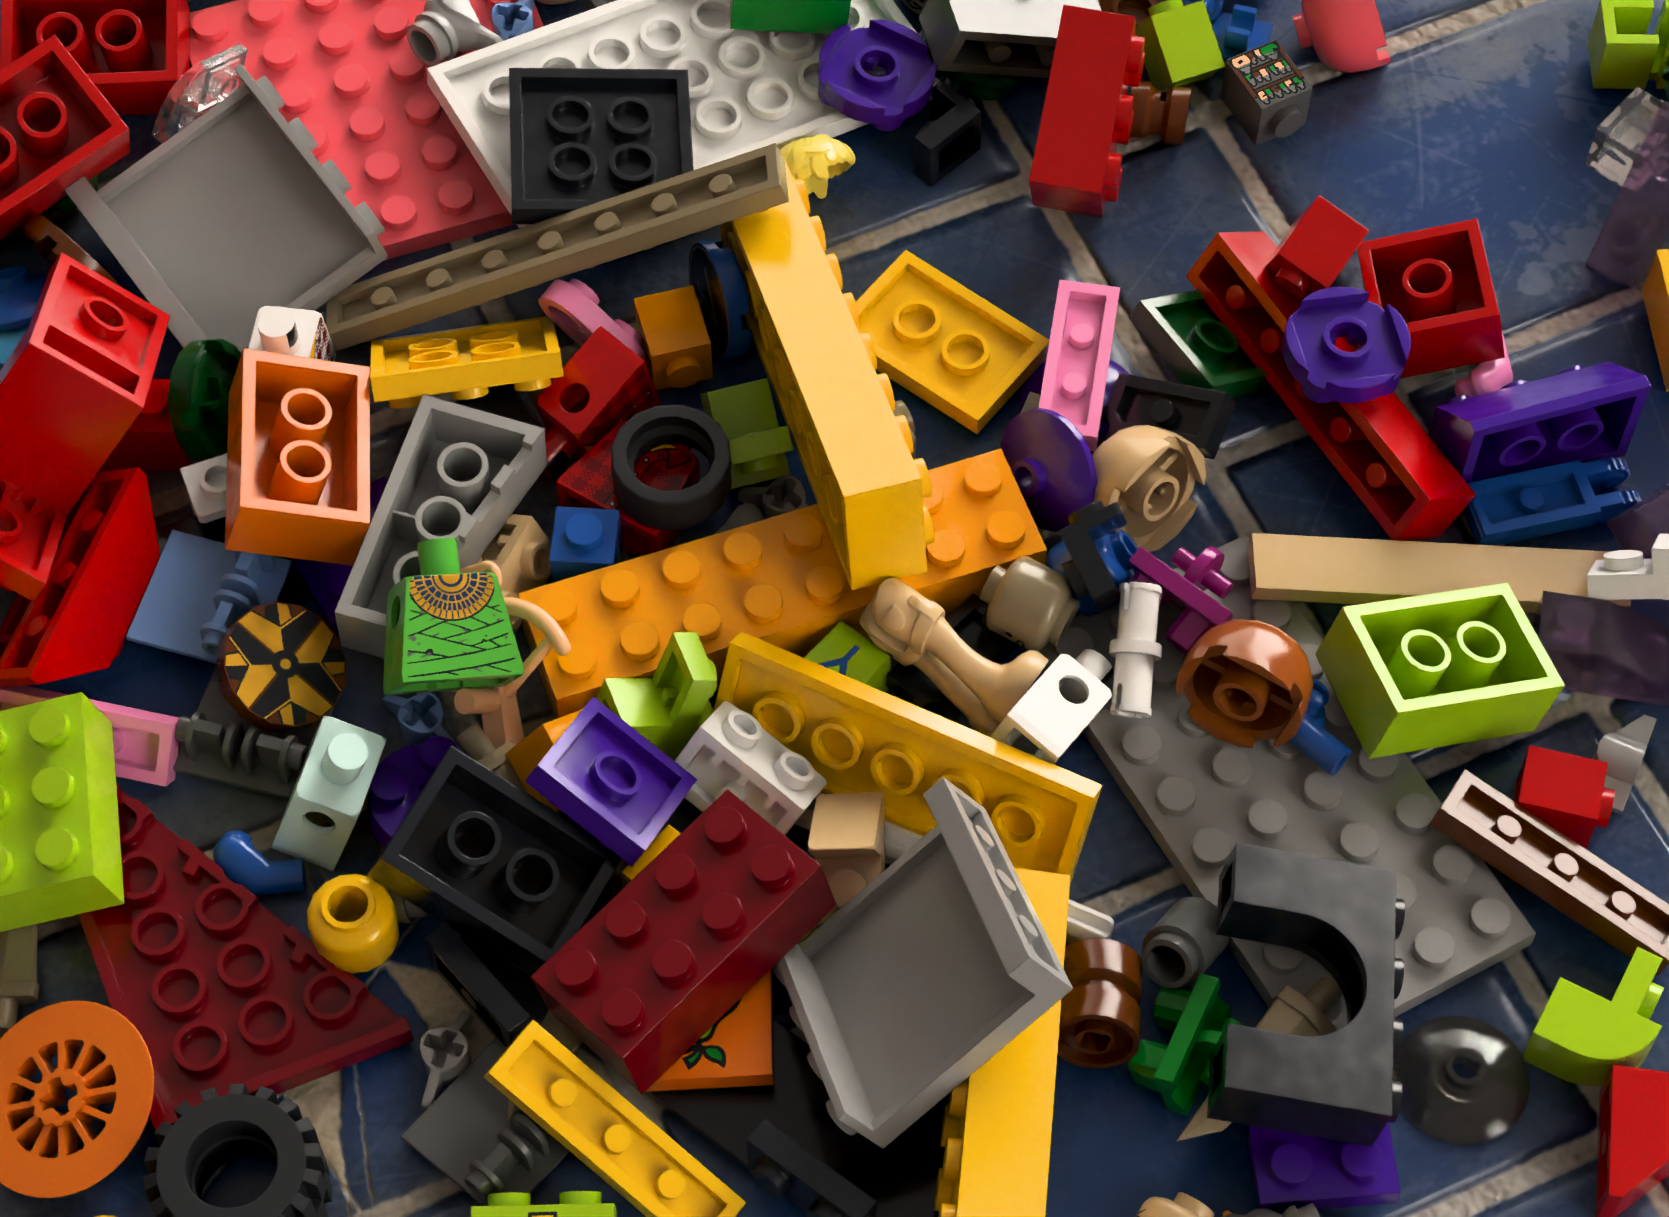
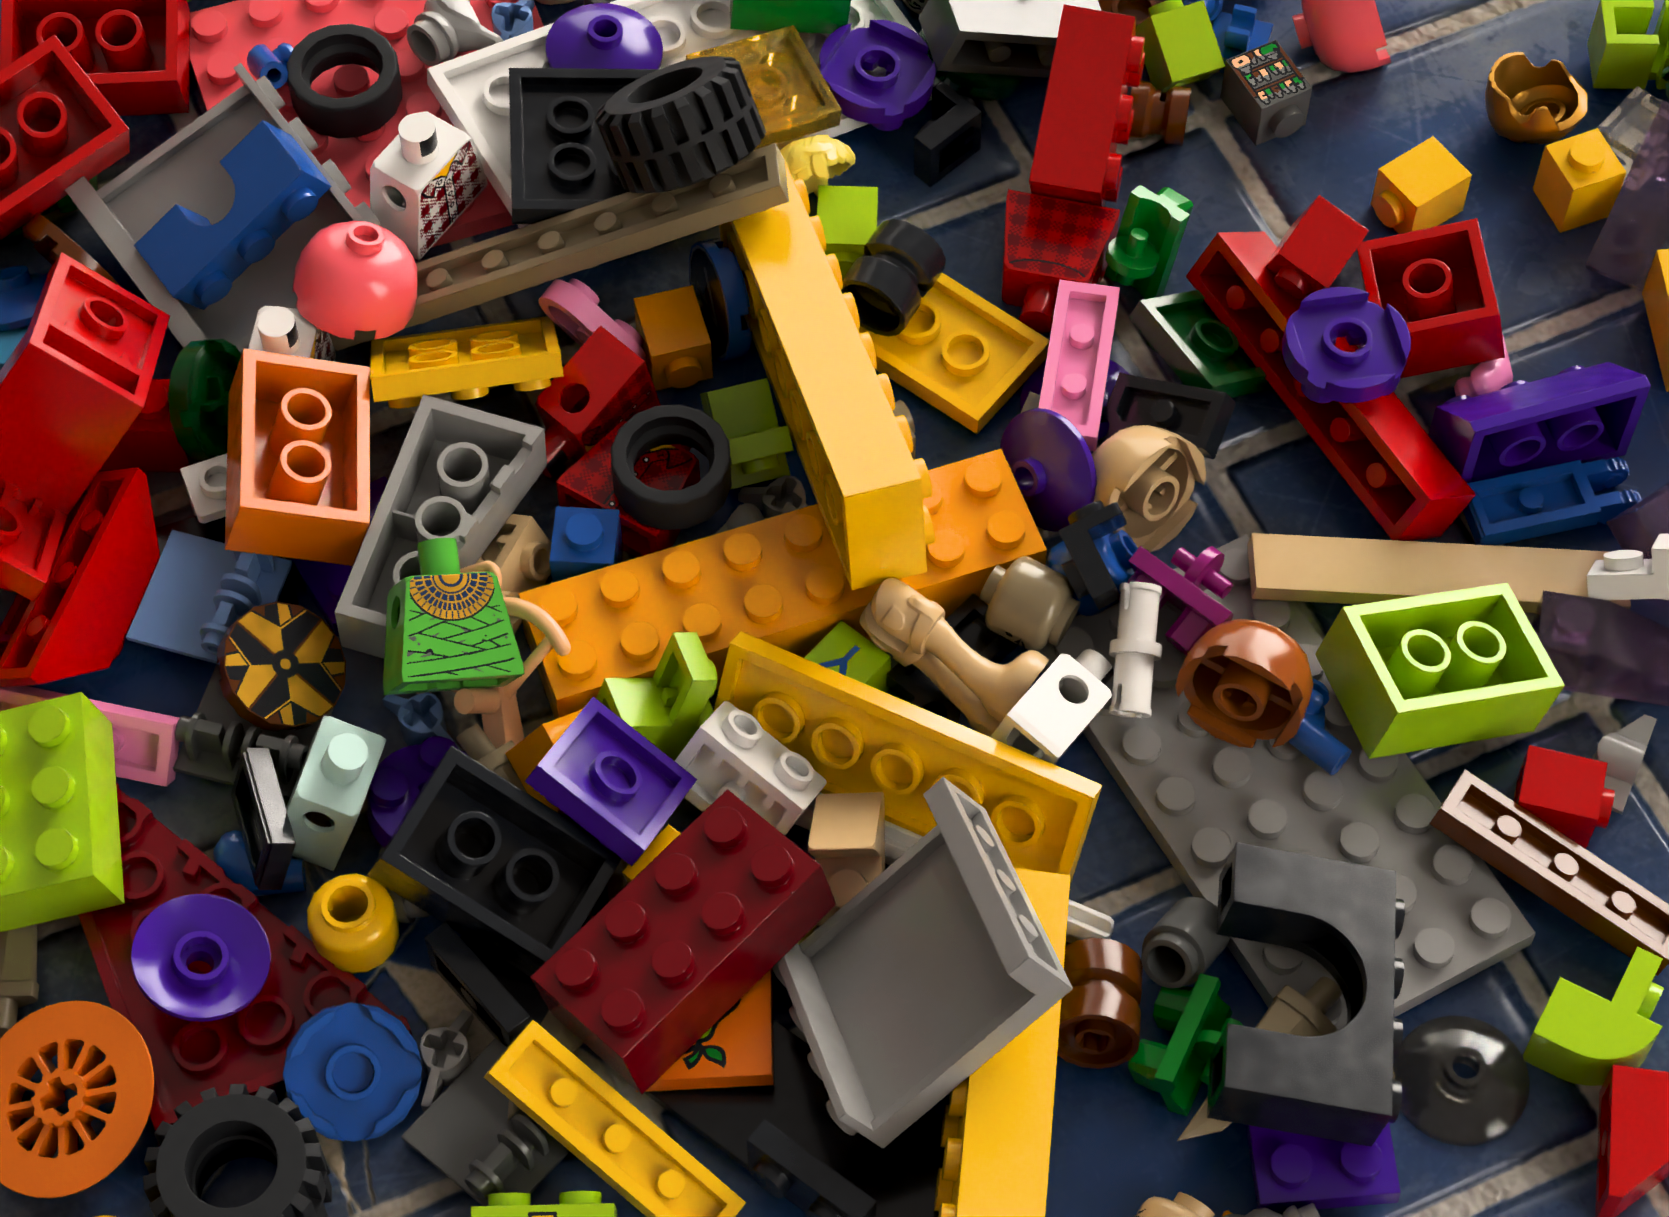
clear slope [151,44,248,143] -> none
none -> dark purple dish [131,894,271,1022]
none -> blue arch [134,120,332,310]
none -> black tile [231,748,296,890]
none -> blue arm [247,43,294,89]
none -> blue tile [282,1002,422,1142]
none -> black tyre [287,24,402,139]
none -> coral cylinder [292,221,417,340]
none -> white torso [370,111,488,260]
none -> dark purple dish [545,3,663,69]
none -> black tyre [595,56,766,193]
none -> clear yellow plate [685,25,842,150]
none -> lime brick [817,185,878,278]
none -> black wheel [841,219,946,336]
none -> red torso [1002,189,1120,333]
none -> green hips [1104,185,1194,299]
none -> yellow brick [1371,136,1472,234]
none -> pearl gold hair [1485,52,1587,144]
none -> yellow brick [1532,128,1626,233]

